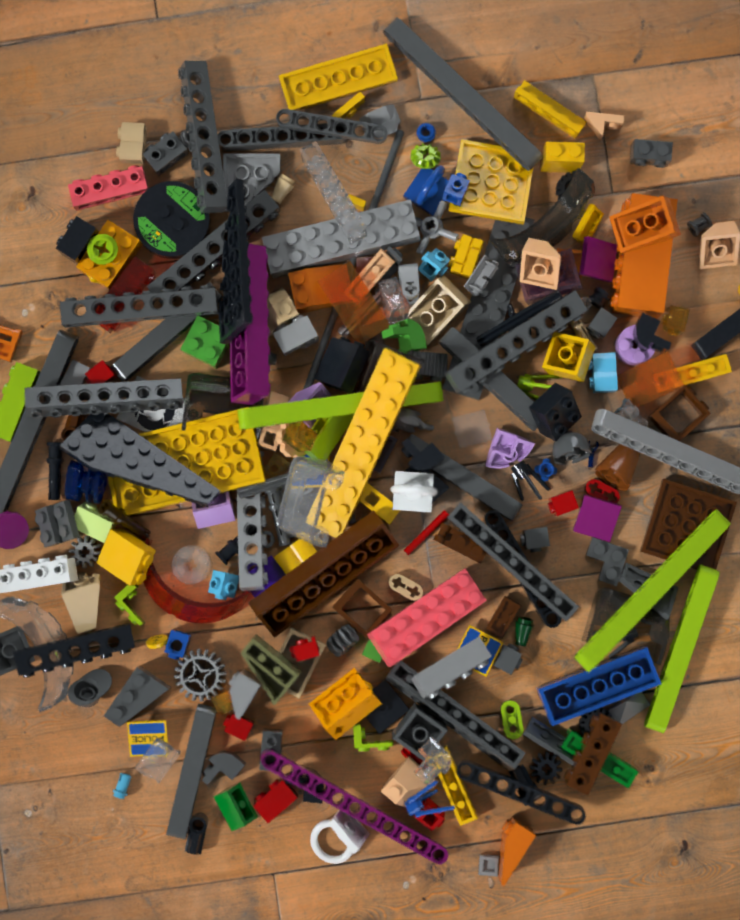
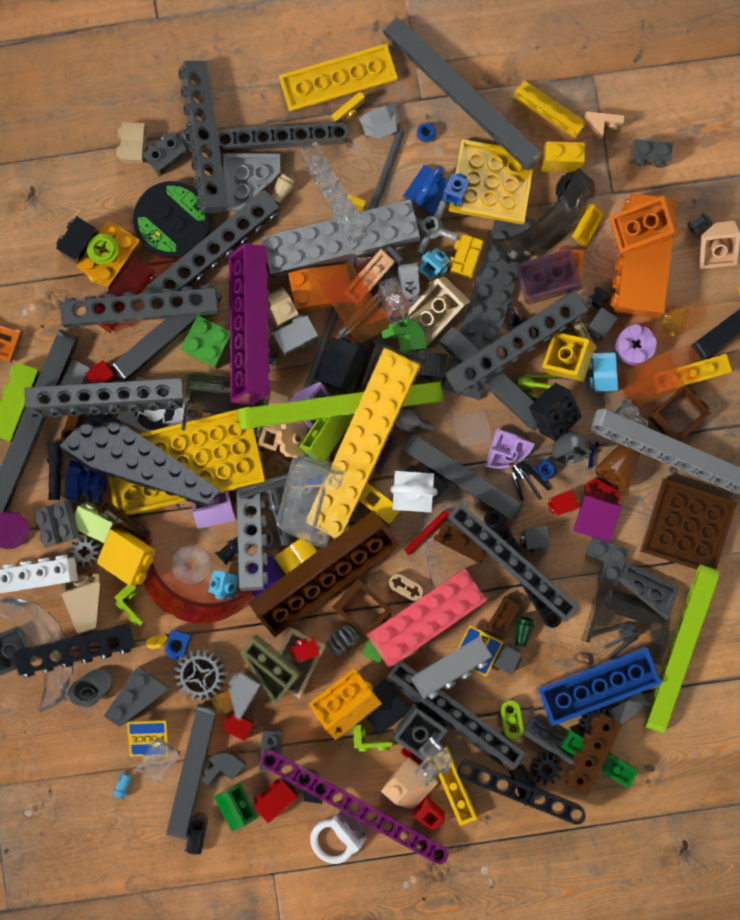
coral brick [68,165,149,211] -> none
black wing [218,178,253,344] -> none
dark grey beam [276,109,387,144] -> none
clear yellow brick [282,422,317,452] -> none
black brick [401,438,445,472] -> none
blue plant [404,780,455,818] -> none
lime gear [411,143,441,169] -> none
light grey hinge [464,255,499,296] -> none
black axle [476,290,562,346] -> none
light grey tile [478,854,499,876] -> none
orange slope [498,816,536,886] -> none
light nougat slope [520,238,561,290] -> none
lime beam [574,509,731,672] -> none
magenta tile [579,236,617,282] -> none
black brick [633,313,672,353] -> none

